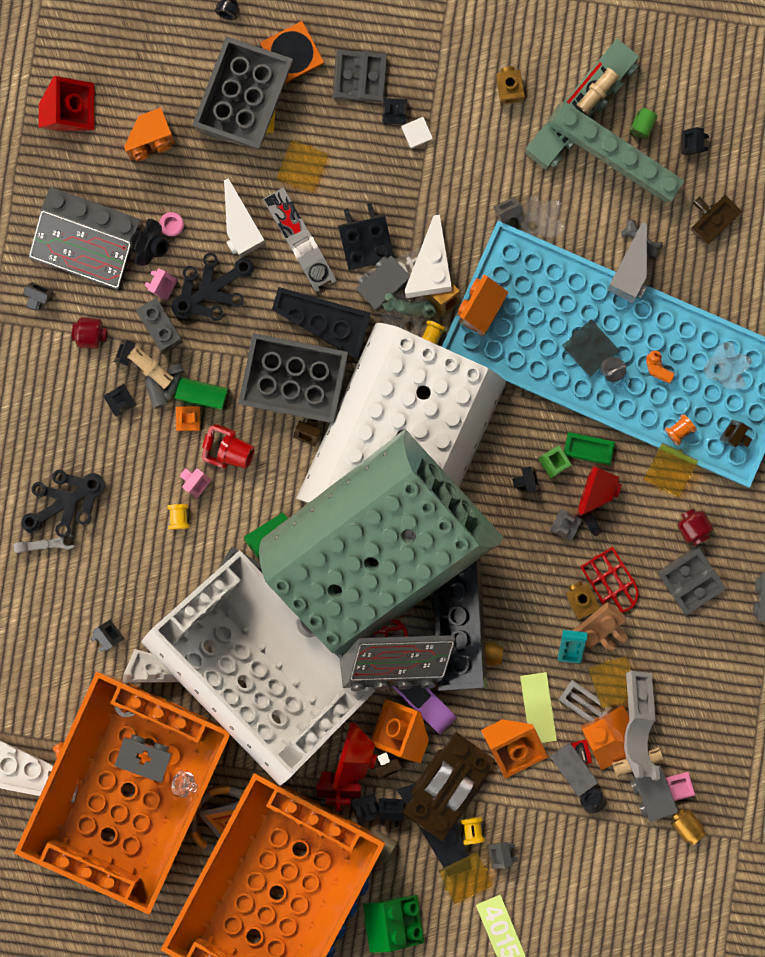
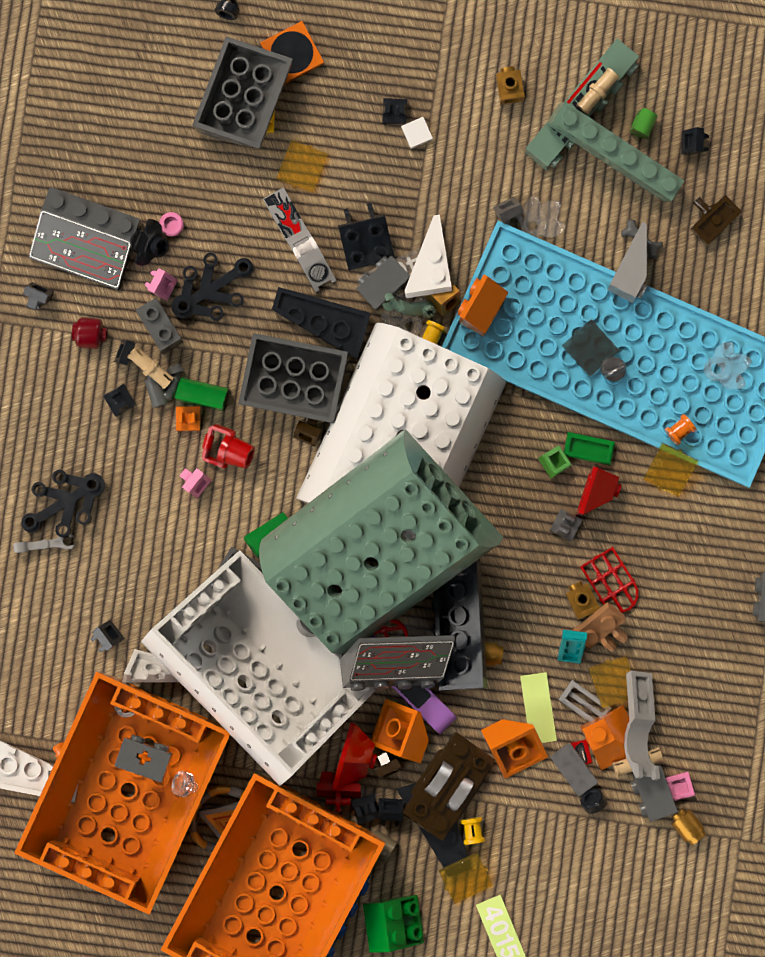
red slope [38,76,94,131] -> none
orange slope [124,108,175,161] -> none
yellow bush [167,504,190,530] -> none
white slope [224,178,265,258] -> none
dark grey slope [332,49,387,102] -> none
dark grey tile [487,842,518,869] -> none
black tile [512,466,540,493] -> none
black tile [583,512,603,536] -> none
orange arm [646,350,675,384] -> none
dark grey slope [657,546,726,615] -> none
dark red head [677,508,713,546] -> none
dark brown tile [719,420,753,448] -> none

